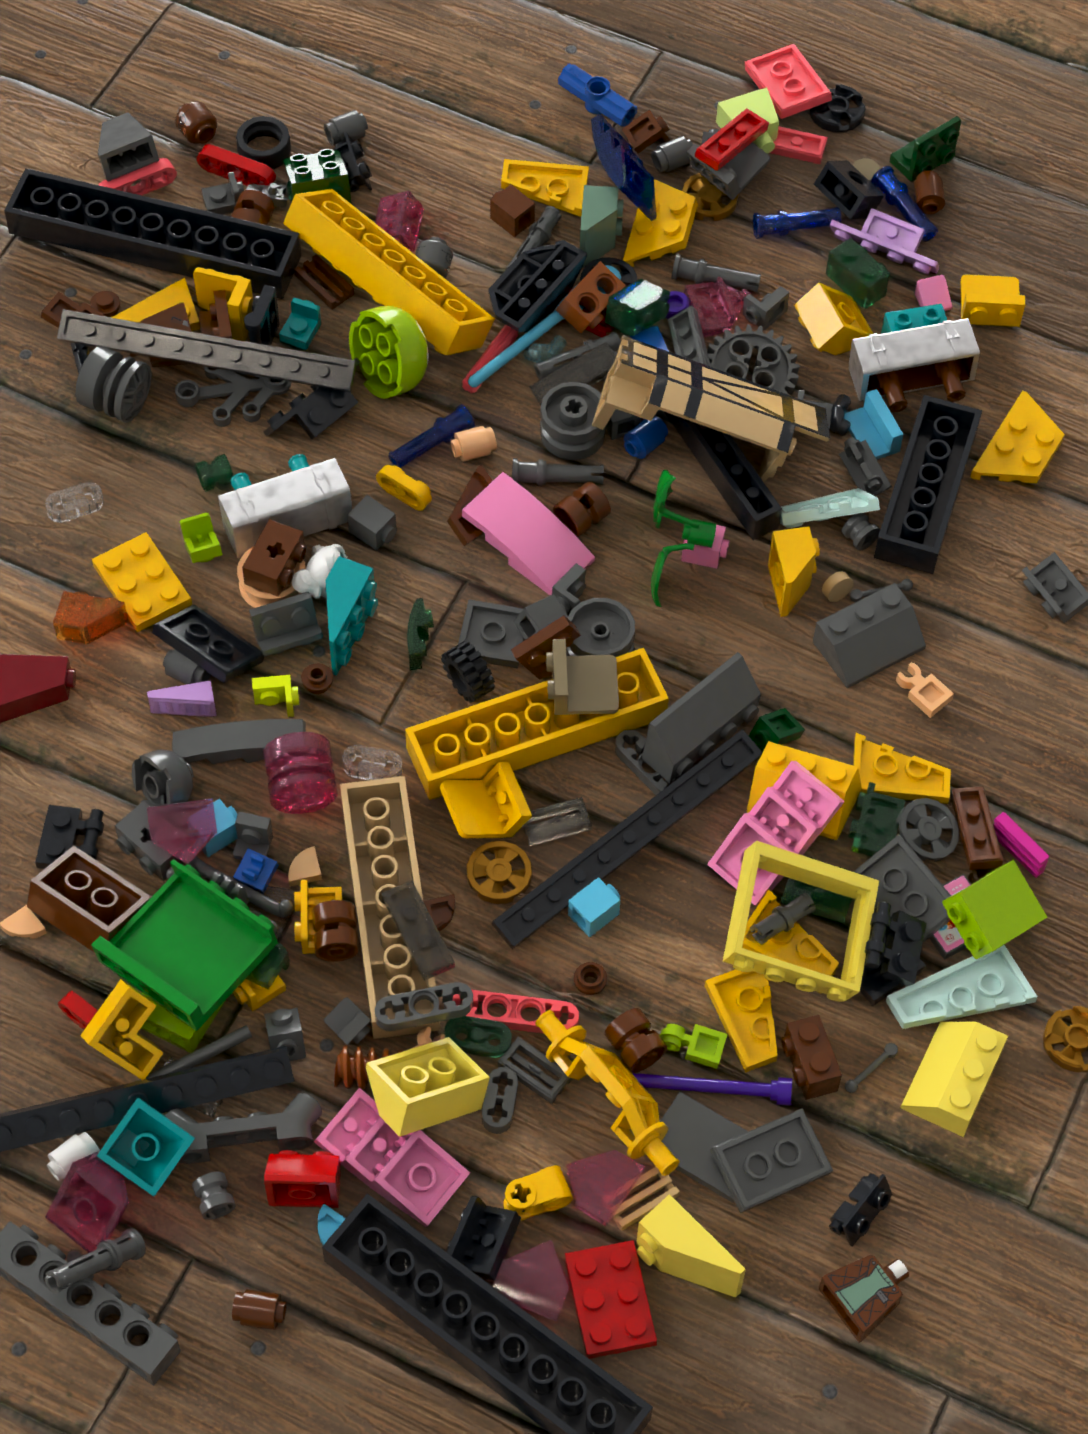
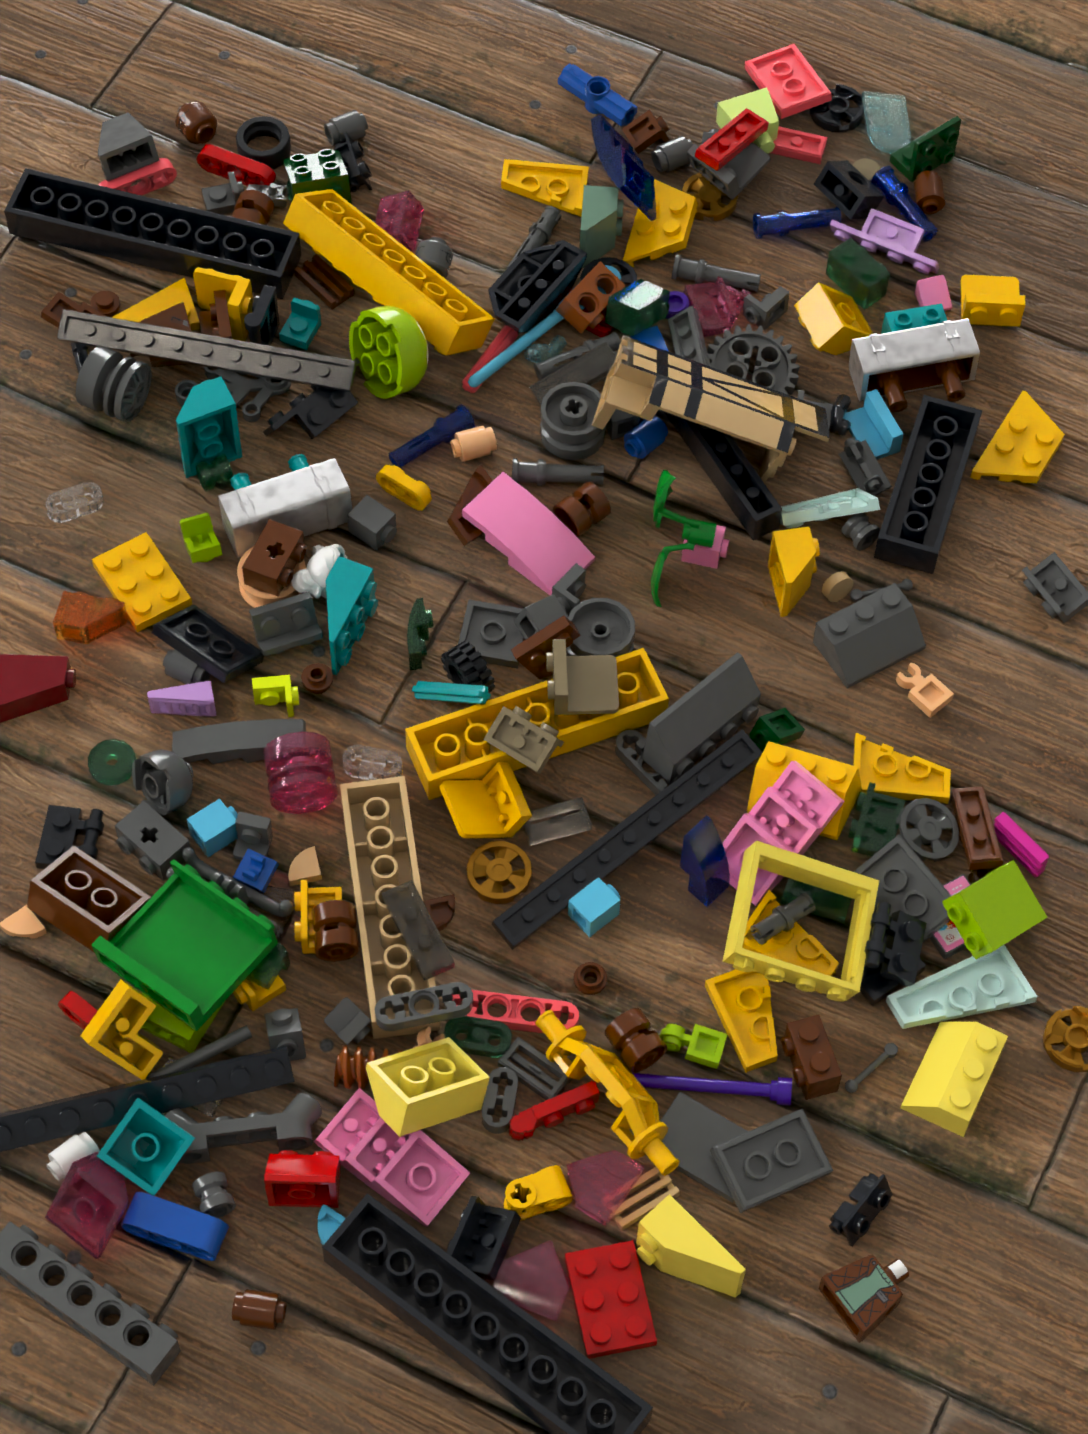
dark grey pin [45,1228,146,1293] -> none
clear pink slope [147,798,217,864] -> none
reddish brown brick [490,184,535,238] -> none
none -> clear green piece [88,739,136,785]
none -> blue beam [121,1192,229,1261]
none -> teal slope [176,376,243,478]
none -> teal axle [412,681,491,705]
none -> dark tan bracket [483,706,564,773]
none -> red hinge [508,1081,600,1141]
none -> clear blue slope [680,815,730,907]
none -> clear light blue window [862,91,911,154]

